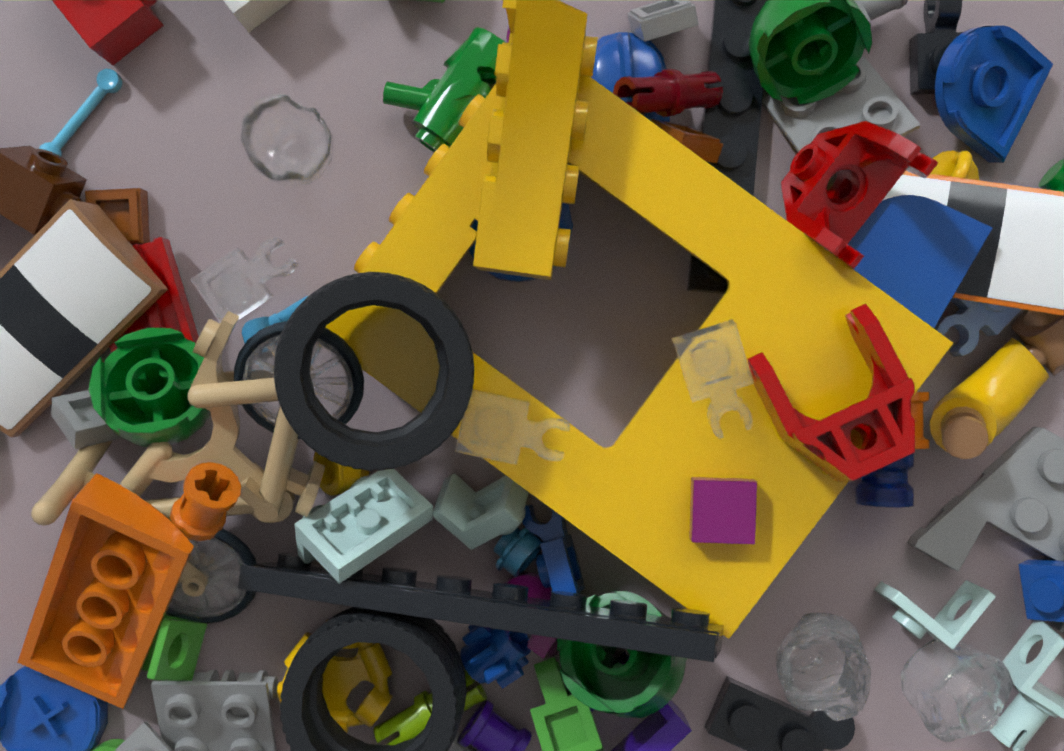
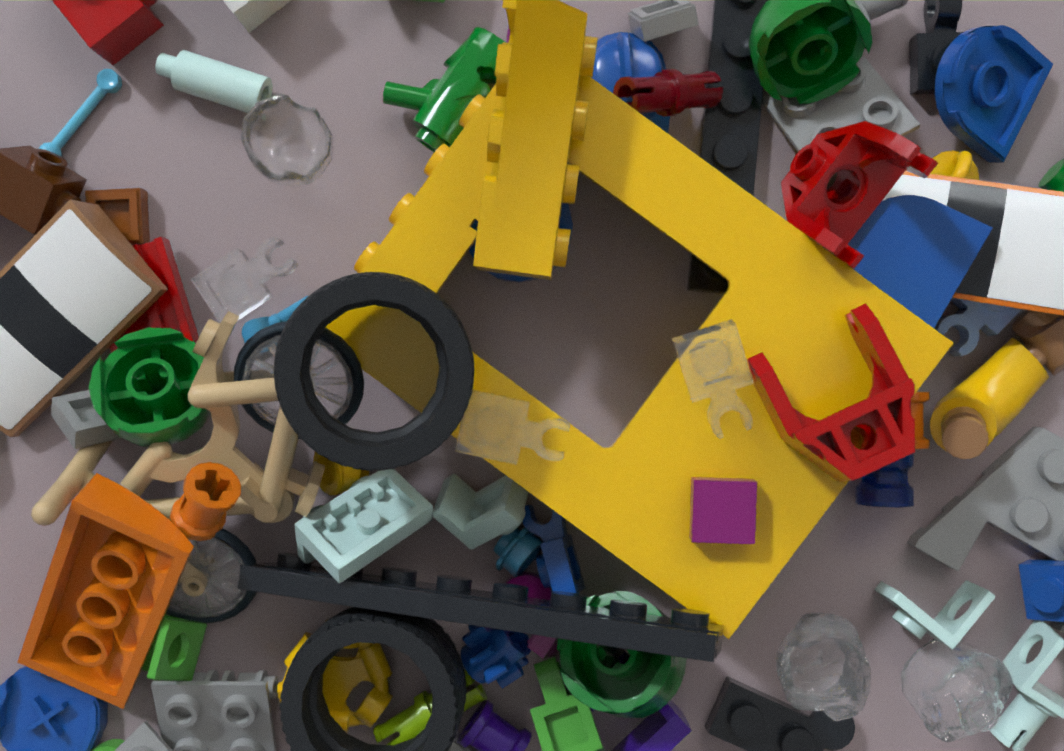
dark orange tile [651,119,723,163] -> none
none -> light aqua cylinder [155,50,273,117]

